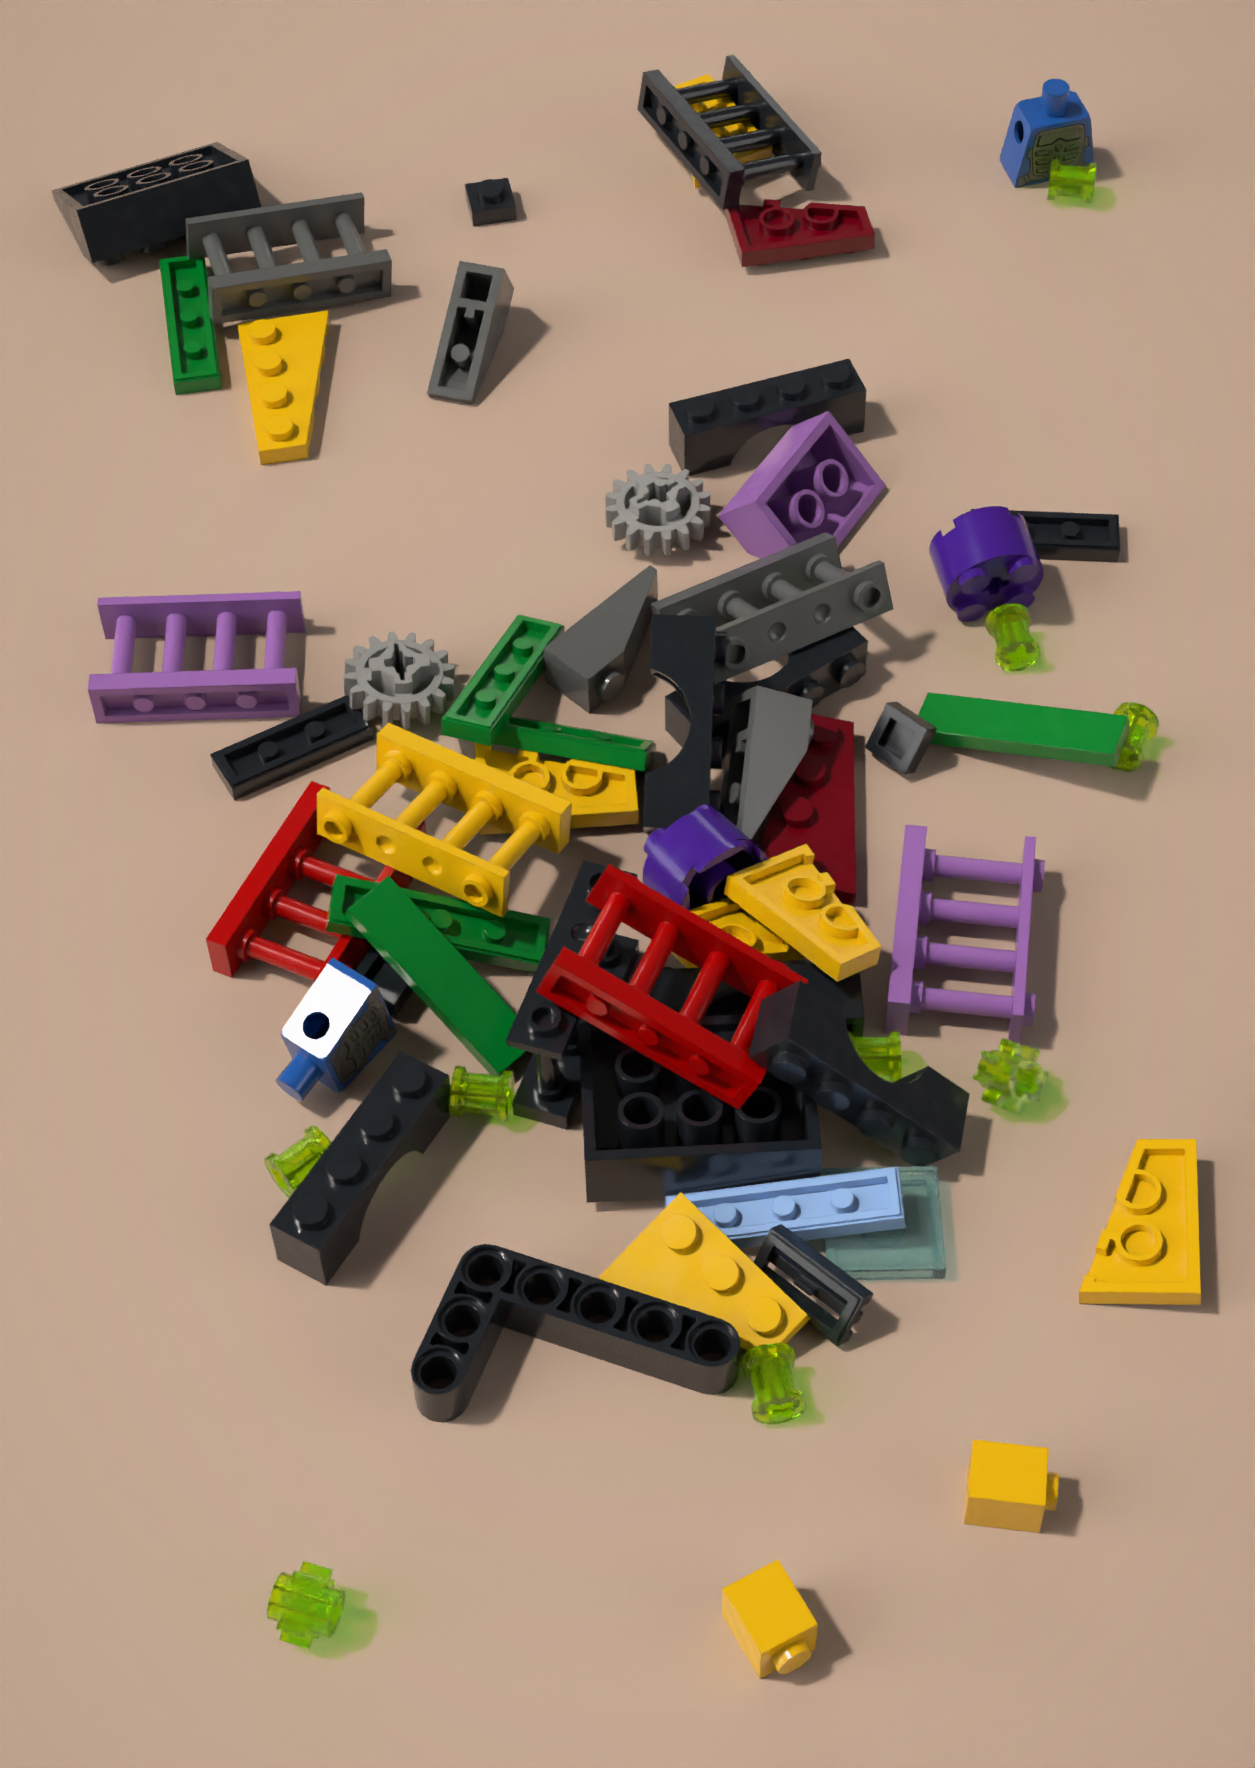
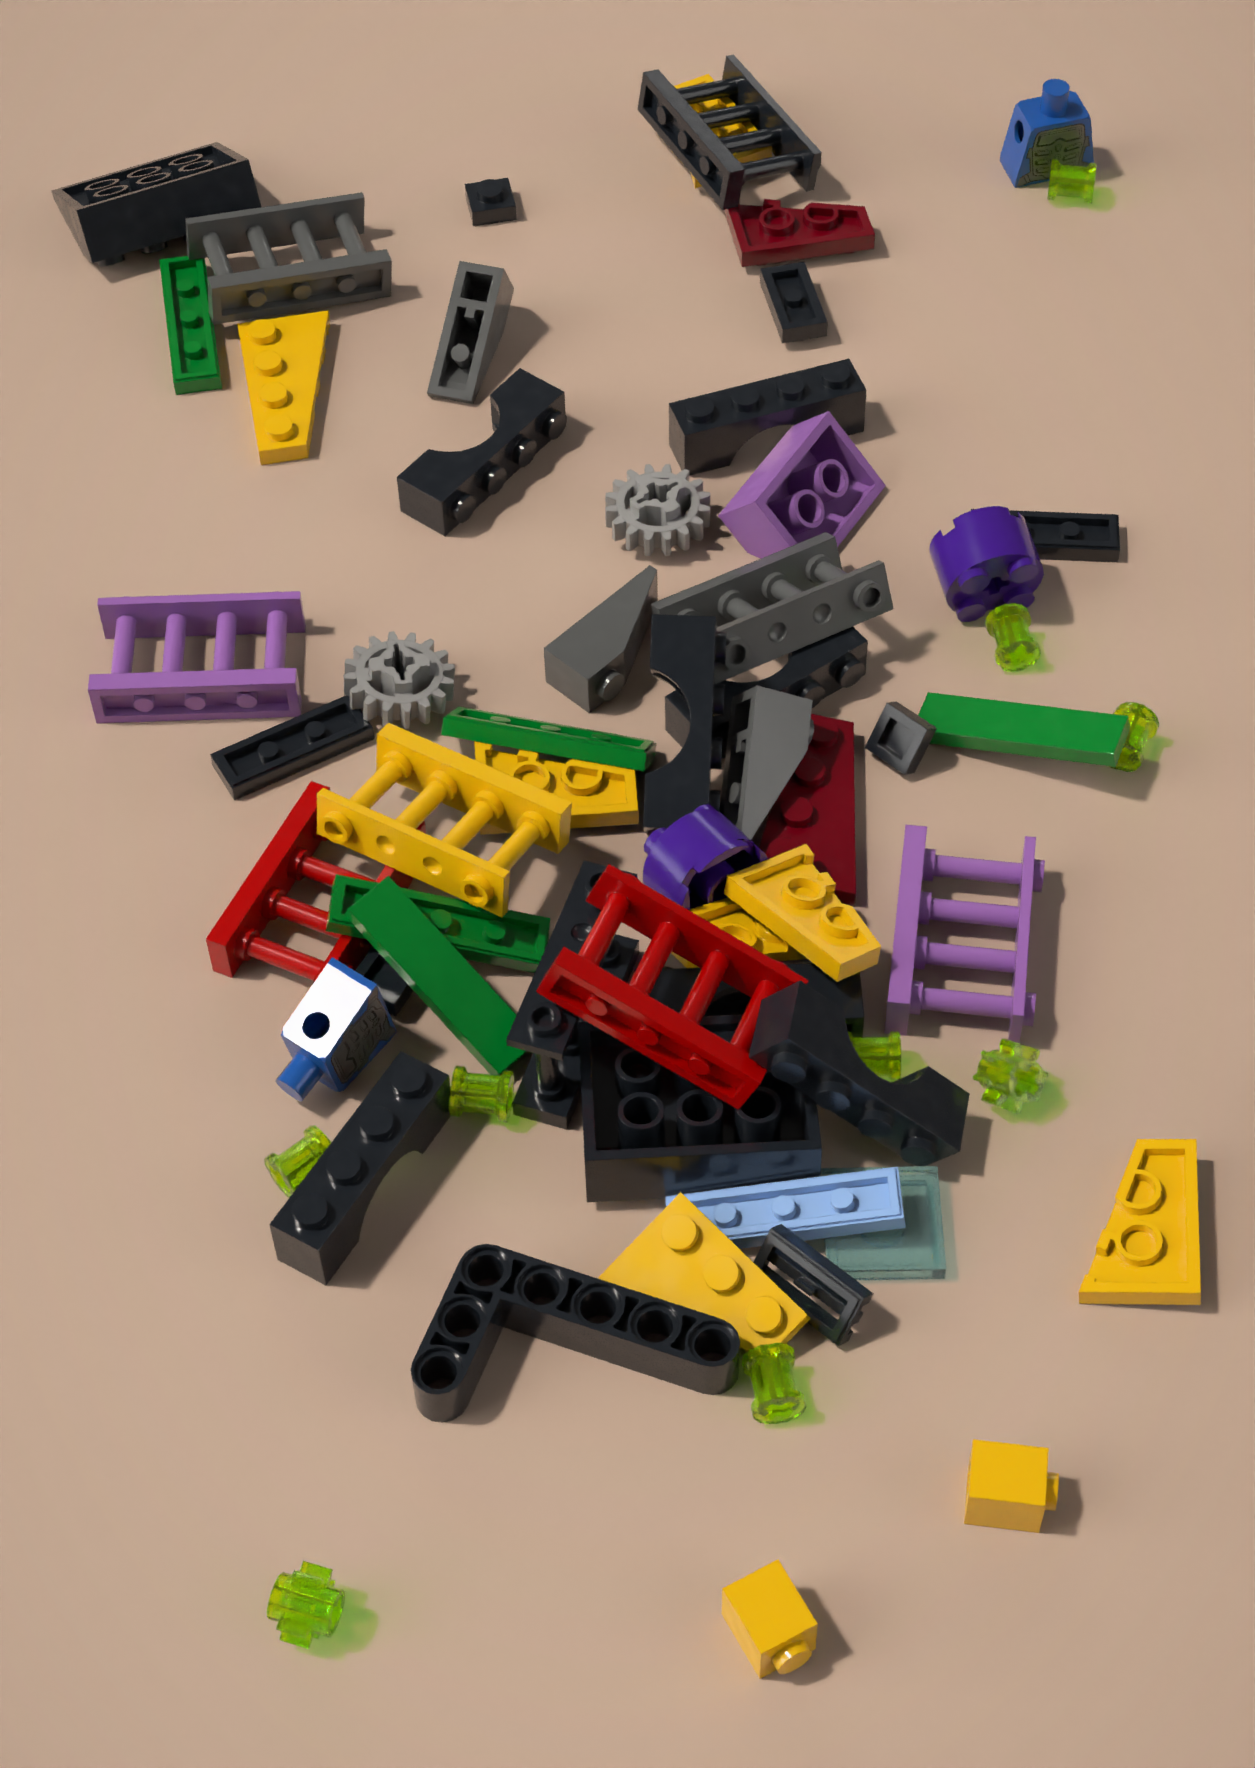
green tile [441,615,565,746] -> none
none -> black arch [397,368,567,536]
none -> black plate [760,262,828,344]

